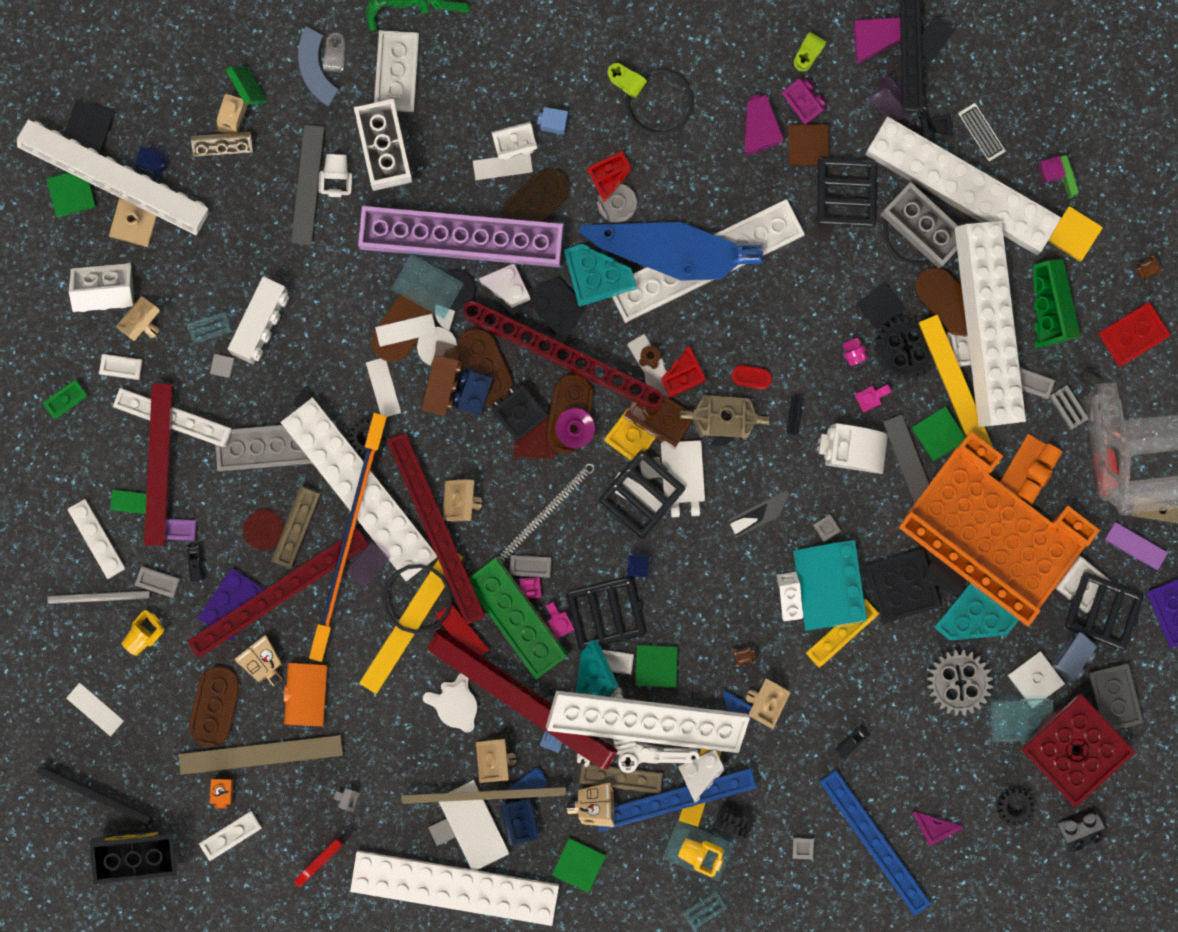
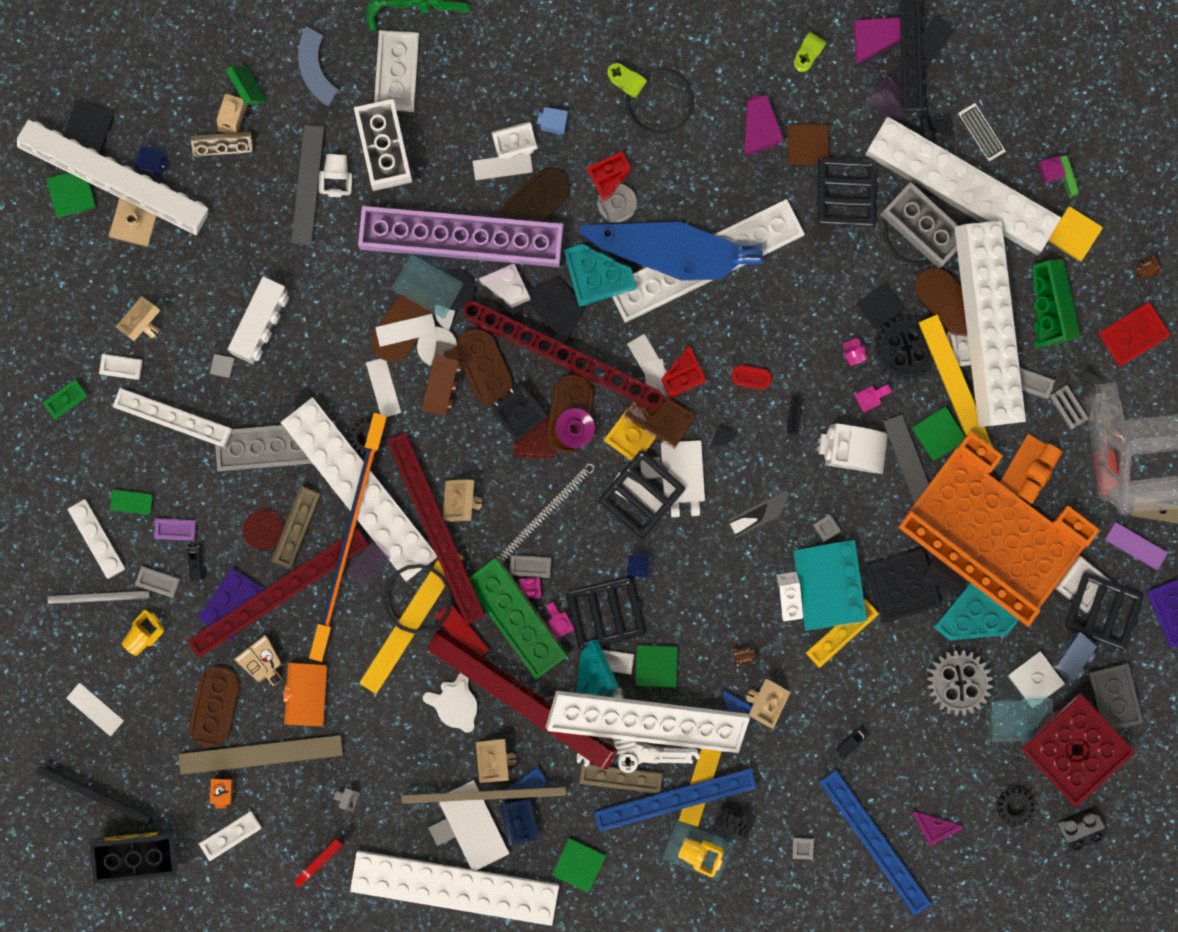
white slope [69,263,134,312] -> none
dark red tile [144,383,173,546] -> none
clear light blue tile [187,312,232,344] -> none
clear piece [323,33,345,73] -> none
dark blue bracket [453,367,493,416] -> none
medium blue tile [540,731,562,753] -> none
tan torso [567,783,614,827] -> none
reddish brown brick [639,346,661,369] -> none
white wing [678,750,724,802] -> none
dark tan plate [680,395,769,440] -> none
clear light blue tile [682,891,727,930] -> none
magenta bracket [782,77,828,125] -> none

